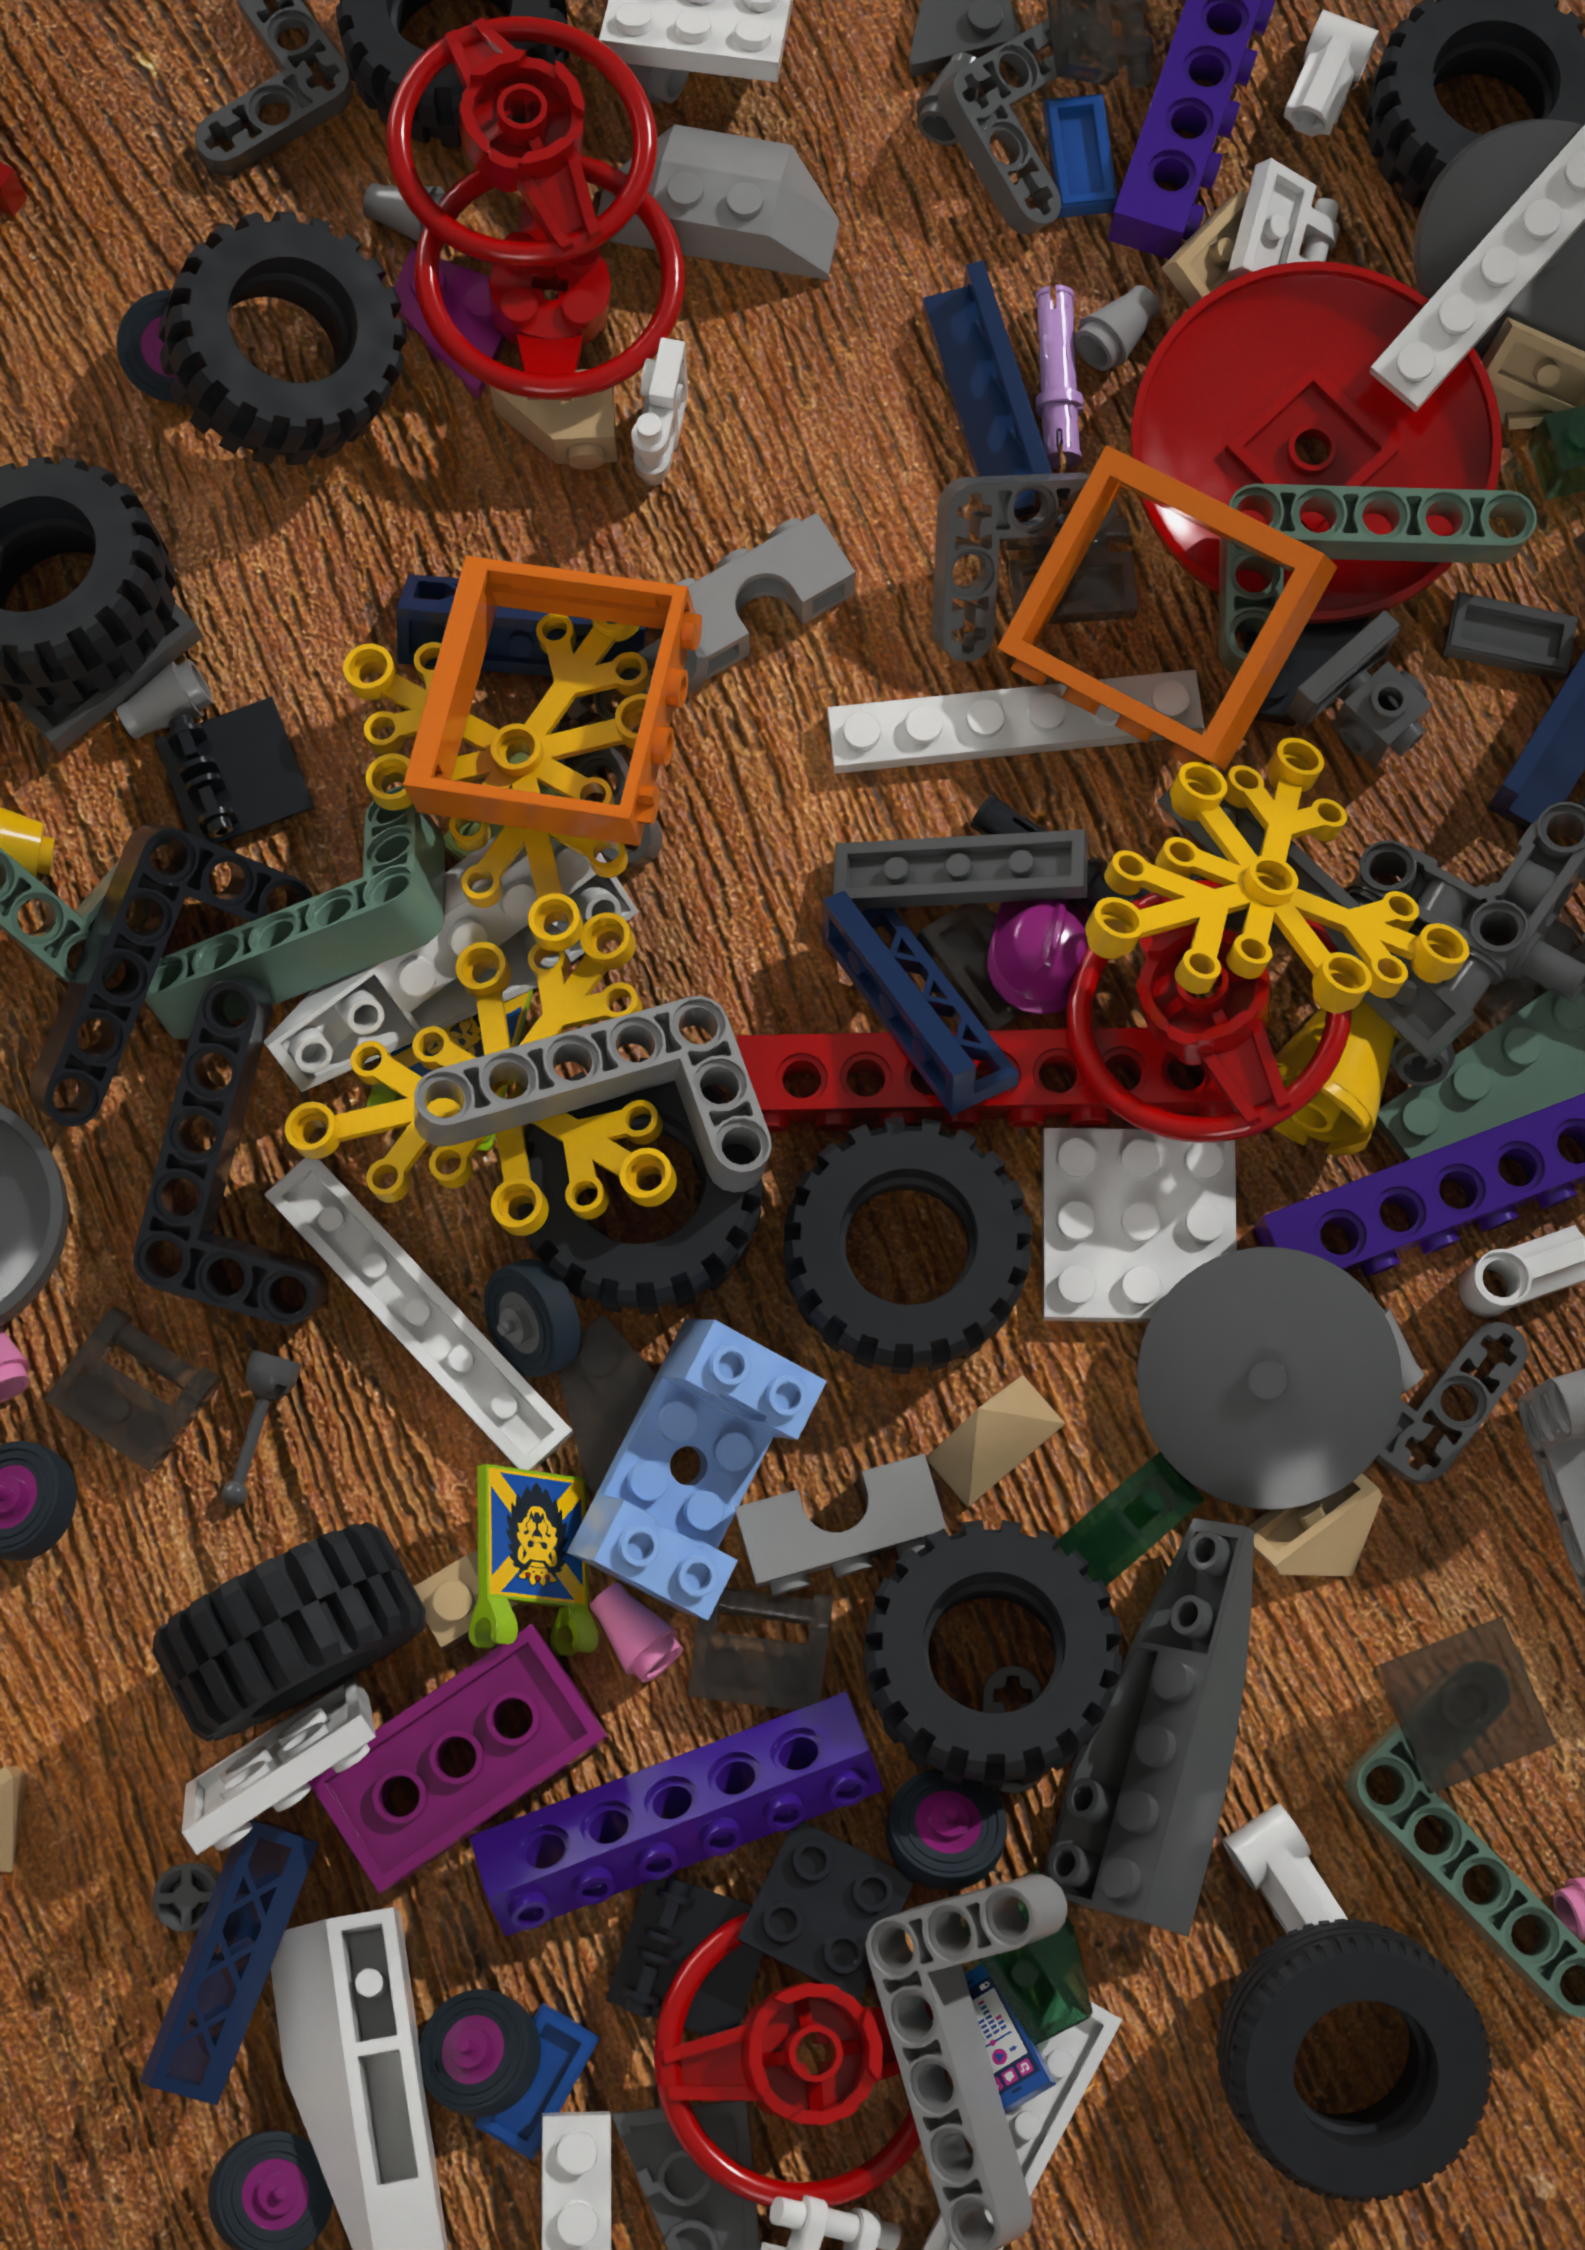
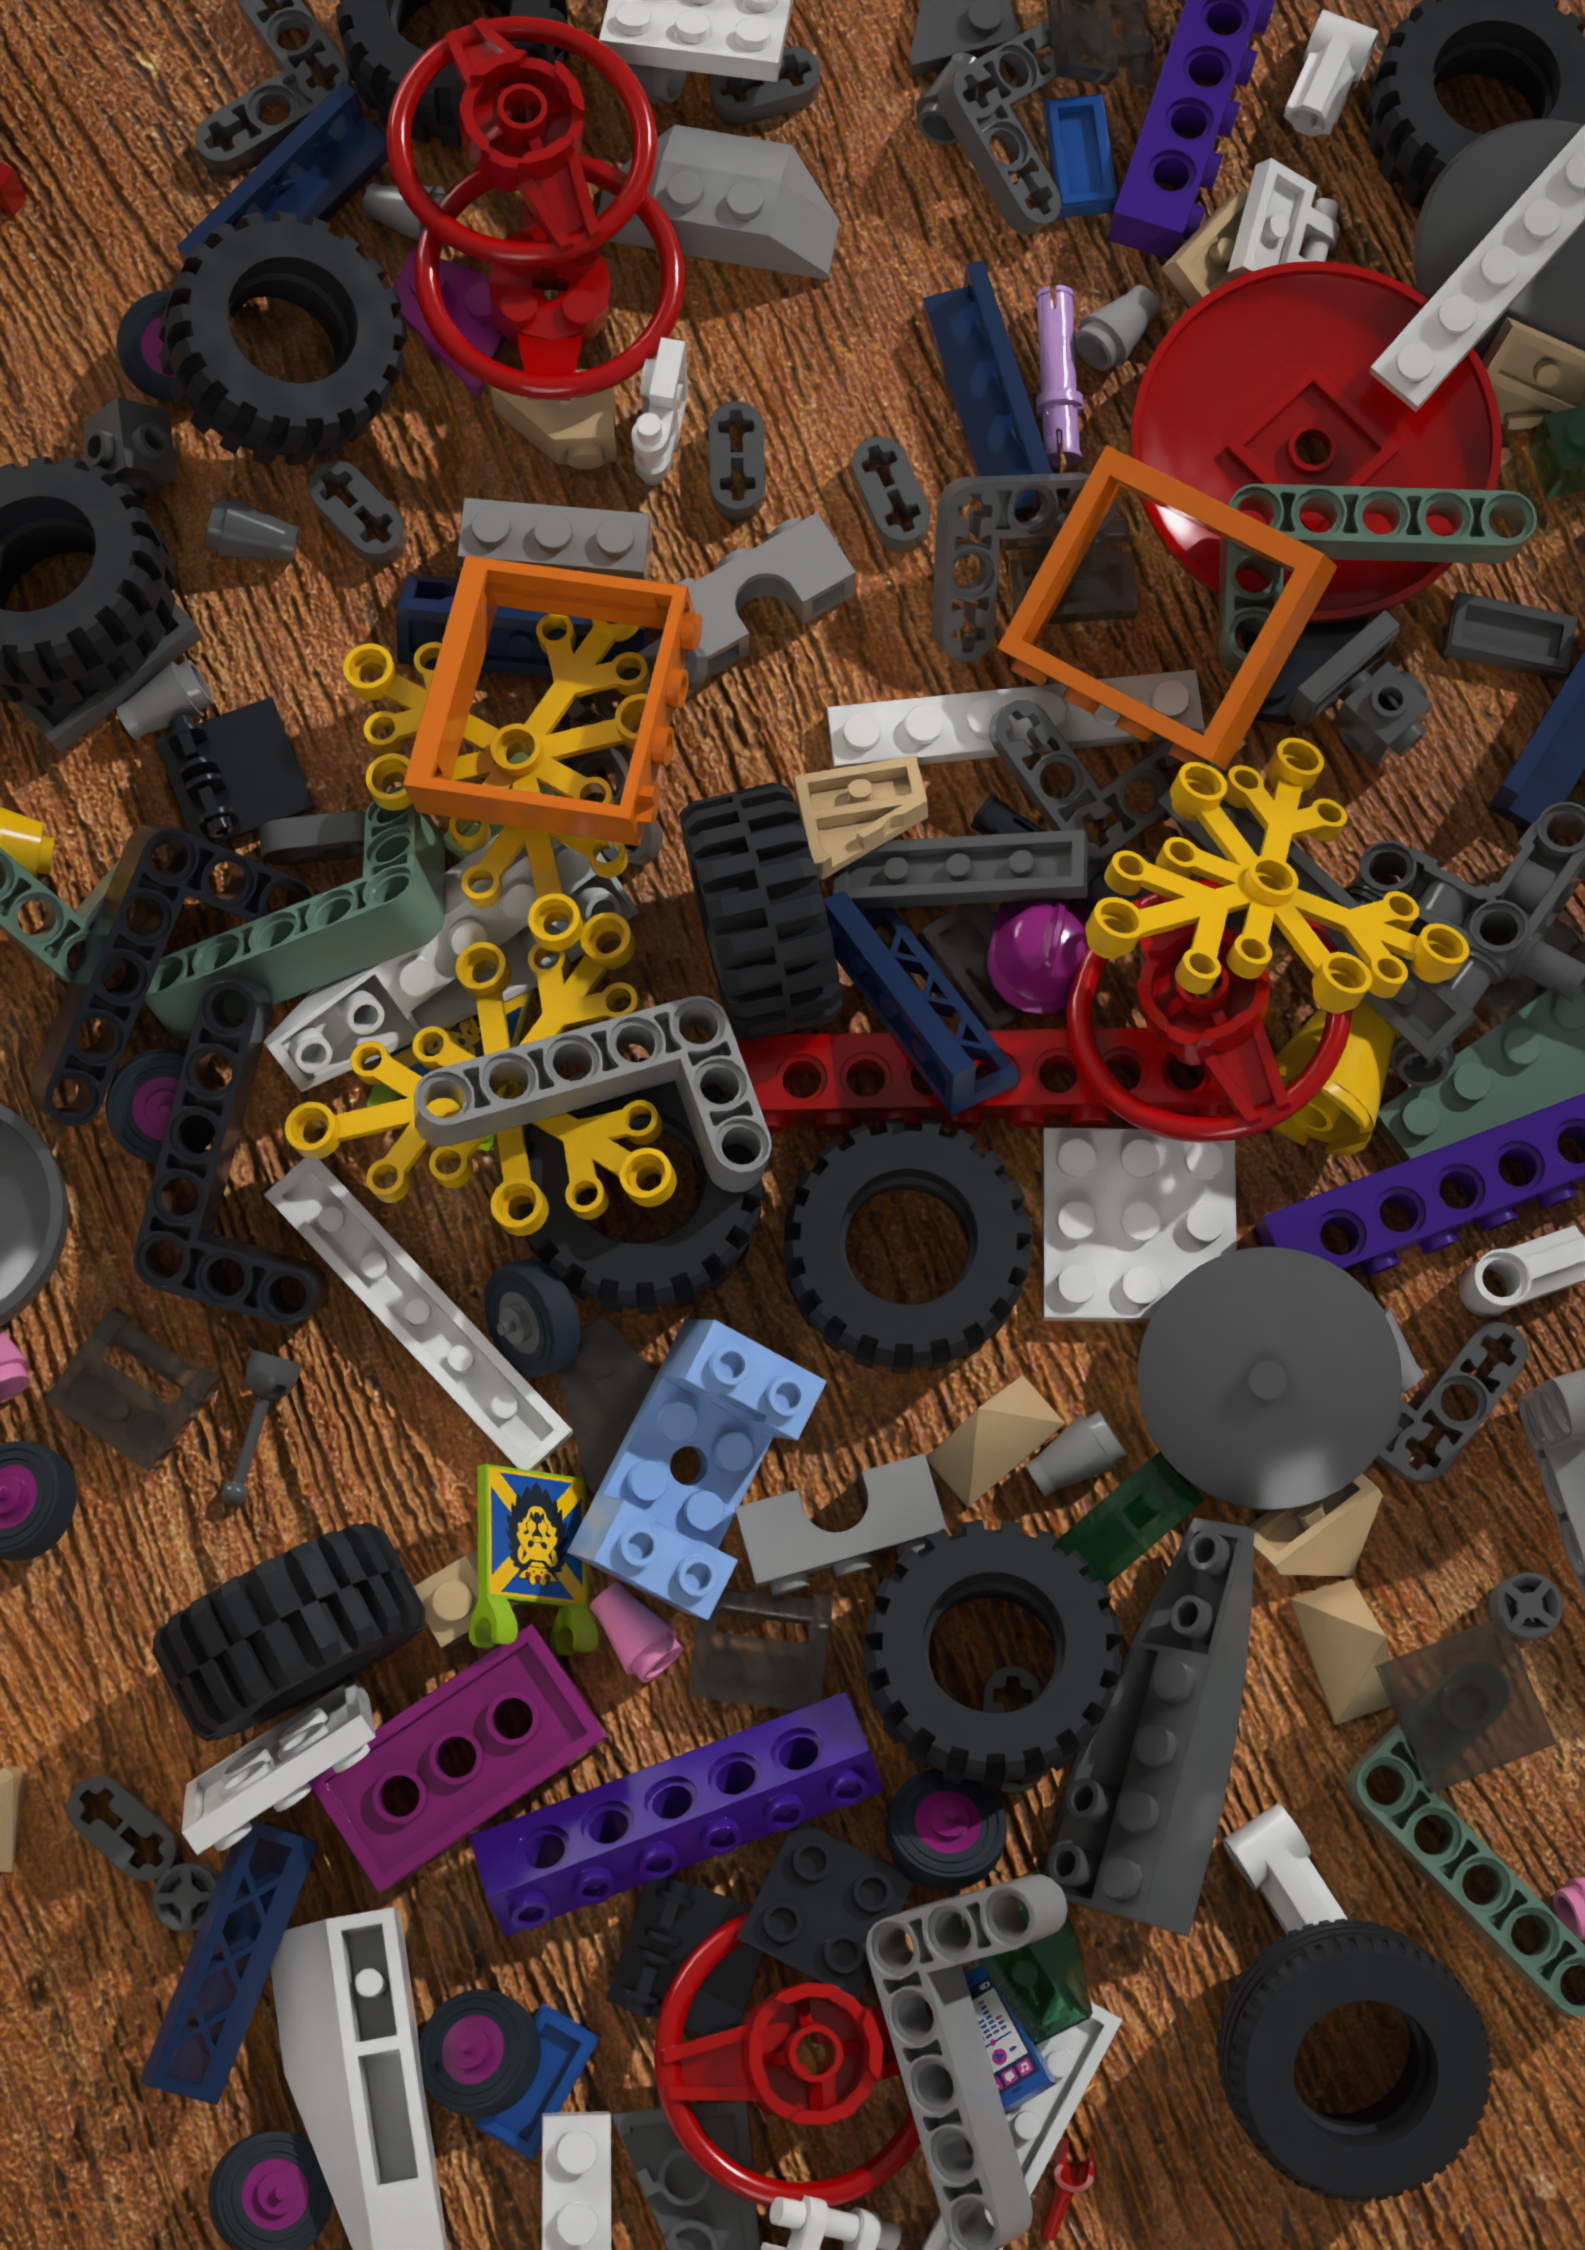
none -> dark grey beam [67,1776,182,1881]
none -> dark grey brick [83,397,177,502]
none -> black wheel [106,1049,219,1164]
none -> dark blue fence [176,80,388,317]
none -> dark grey cone [205,496,300,562]
none -> dark grey beam [259,811,366,865]
none -> dark grey beam [308,460,407,566]
none -> light grey arch [458,498,653,581]
none -> black tyre [679,782,843,1042]
none -> dark grey beam [709,401,765,521]
none -> dark grey beam [710,46,820,126]
none -> tan wing [794,755,928,880]
none -> dark grey beam [851,436,930,552]
none -> dark grey beam [989,700,1218,859]
none -> light grey cone [1025,1410,1127,1497]
none -> red hand [1040,2137,1095,2241]
none -> tan slope [1289,1578,1397,1725]
none -> dark grey wheel [1486,1572,1563,1642]

